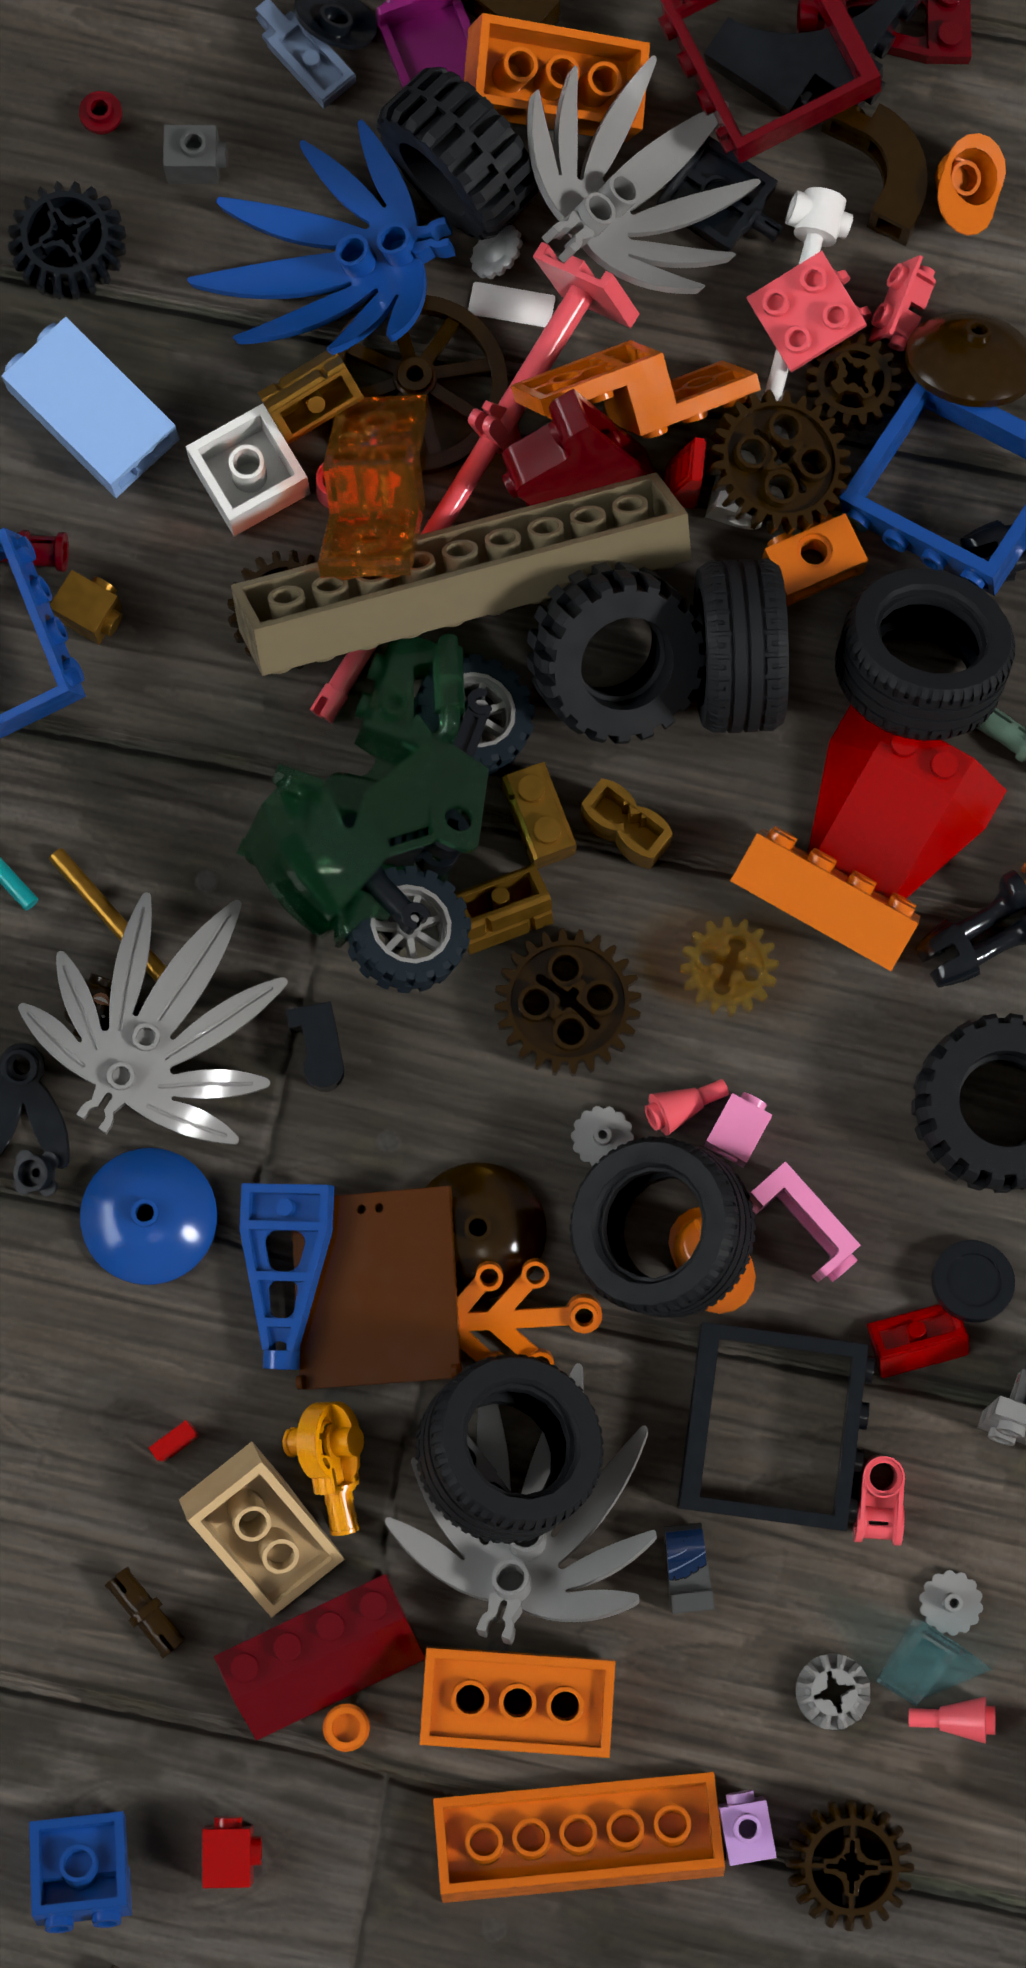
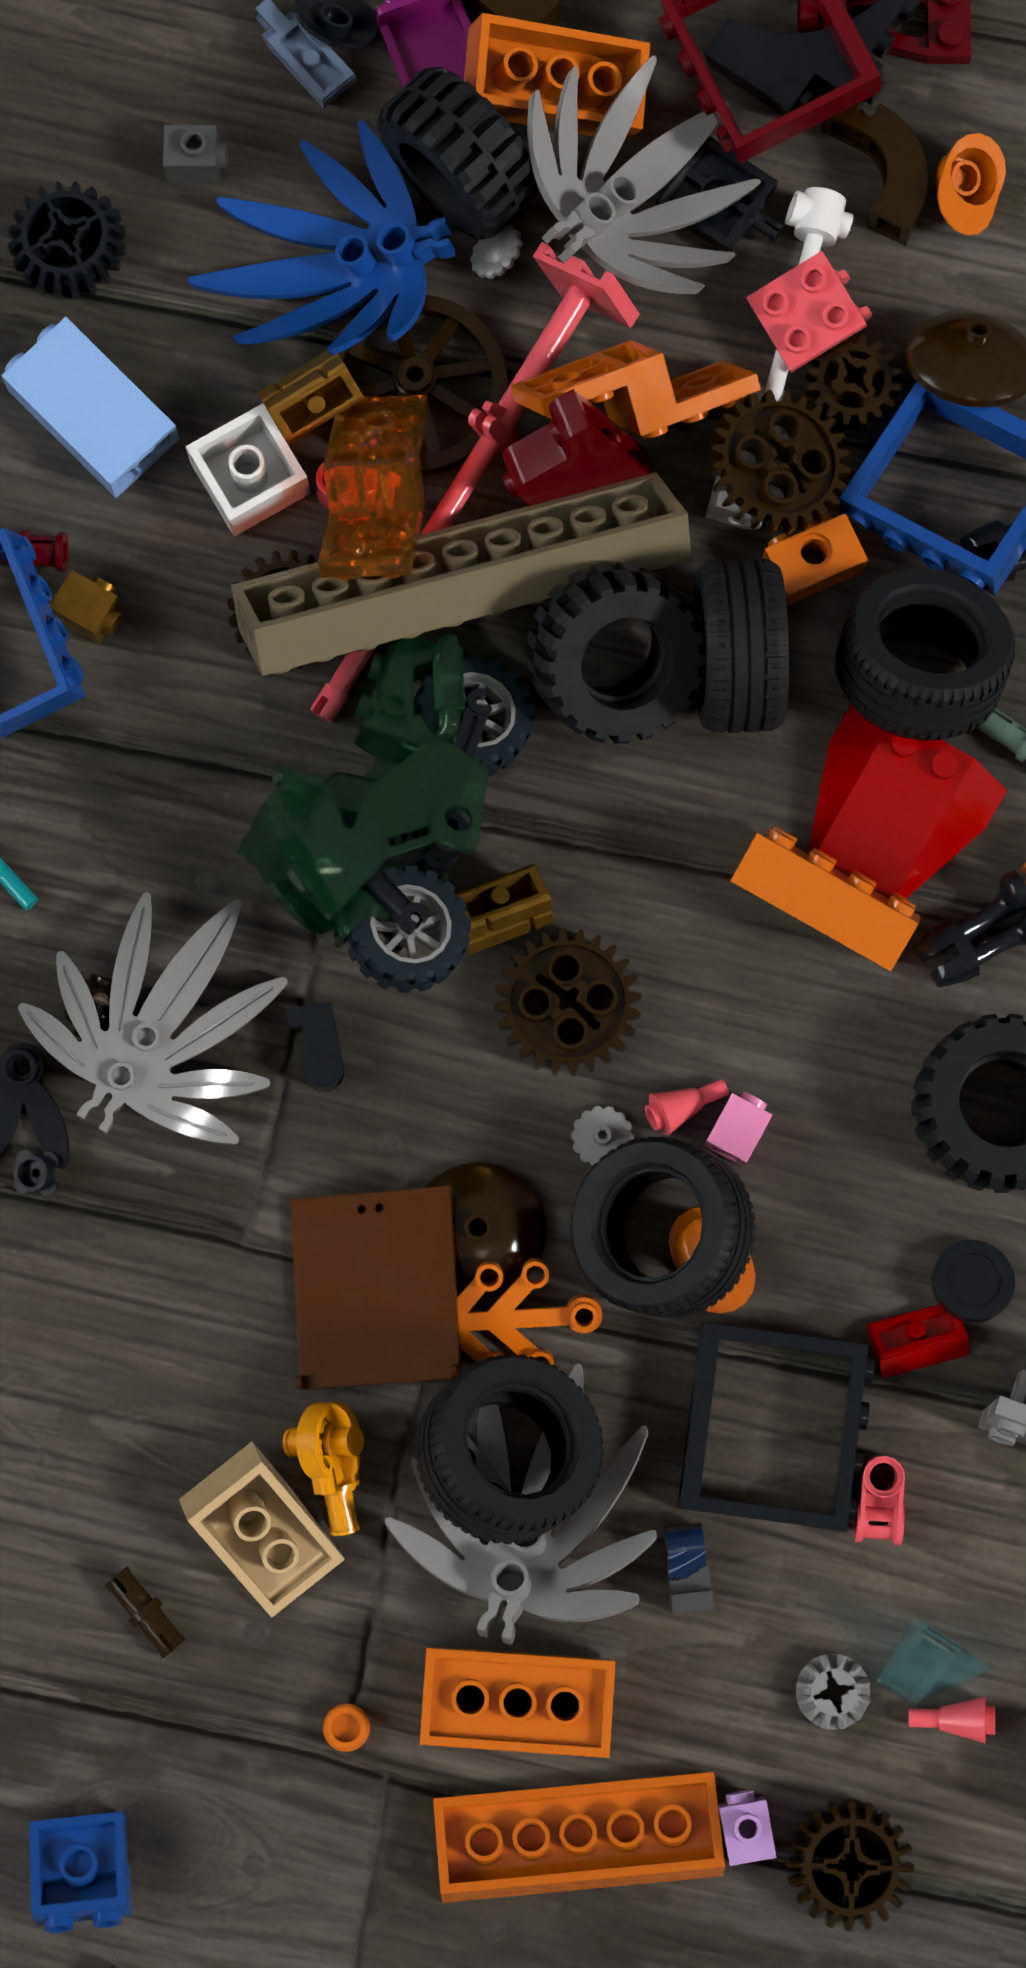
pearl gold bar [49,848,166,982] -> none
dark red plate [79,91,123,135] -> none
blue dish [80,1148,218,1285] -> none
red tile [148,1420,199,1462] -> none
red brick [202,1816,262,1888] -> none
dark red slope [213,1573,426,1741] -> none
blue plate [239,1183,335,1370] -> none
white sticker [468,282,555,327] -> none
pearl gold brick [502,762,576,869] -> none
pearl gold brick [580,778,673,869] -> none
red slope [664,437,706,509] -> none
clear yellow gear [680,917,779,1017] -> none
bright pink panel [749,1161,861,1283] -> none
coral hinge [868,255,936,352] -> none
light grey piece [919,1570,983,1636] -> none

